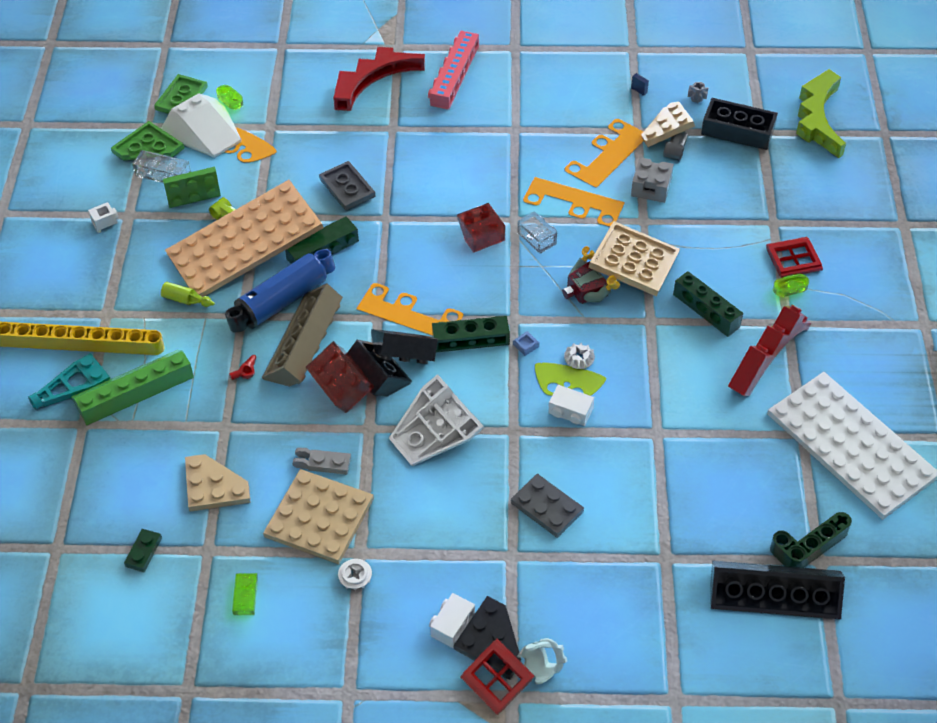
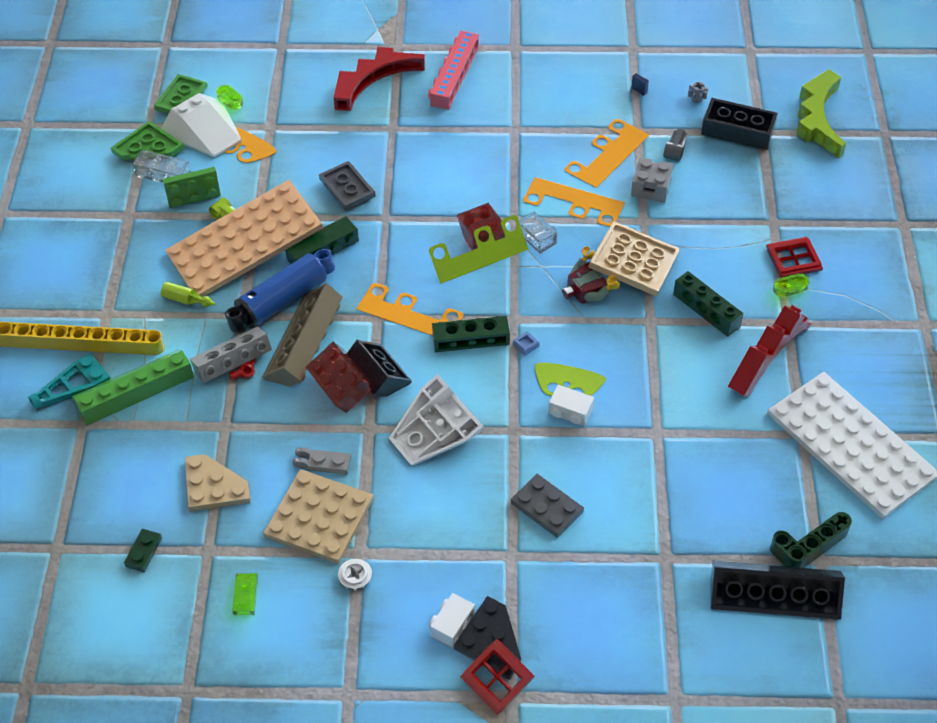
white brick [88,202,119,233] -> none
black slope [371,329,438,364] -> none
light aqua helmet [517,638,567,684] -> none
white gear [564,343,595,369] -> none
tan plate [641,101,695,147] -> none
none -> light grey brick [190,326,272,383]
none -> lime piece [429,215,528,284]

